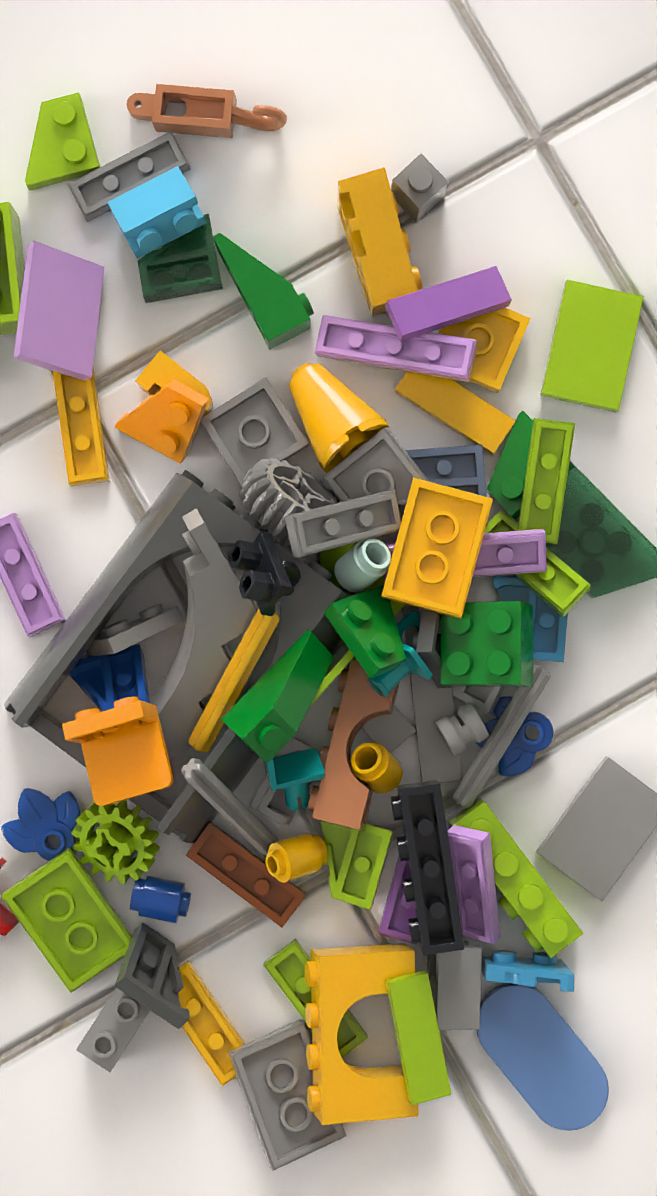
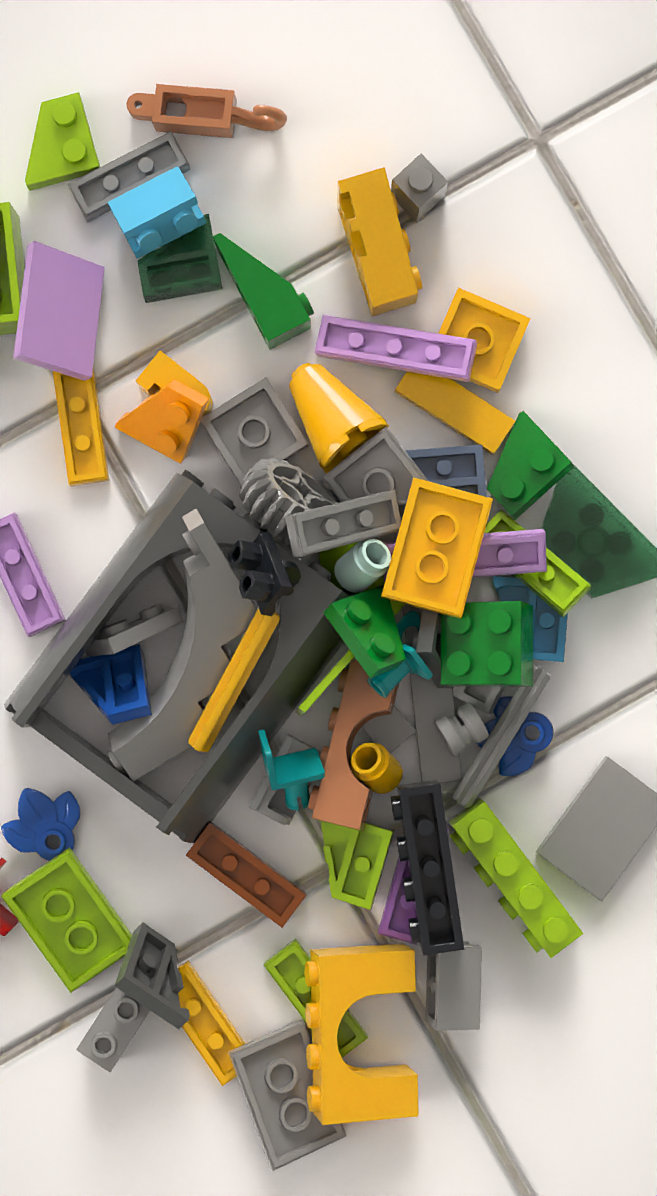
light orange bracket [62,697,174,806] -> none
lime gear [72,800,160,884] -> none
blue brick [129,876,191,923] -> none
light grey axle [181,758,279,858] -> none
green slope [221,629,334,763] -> none
yellow brick [265,833,328,883] -> none
medium lavender tile [385,266,512,342] -> none
lime tile [385,970,452,1105] -> none
lavender tile [447,825,500,945] -> none
medium blue tile [477,983,609,1131] -> none
dark azure wing [481,950,574,992] -> none
lime tile [517,418,575,544] -> none
lime tile [540,279,644,413] -> none

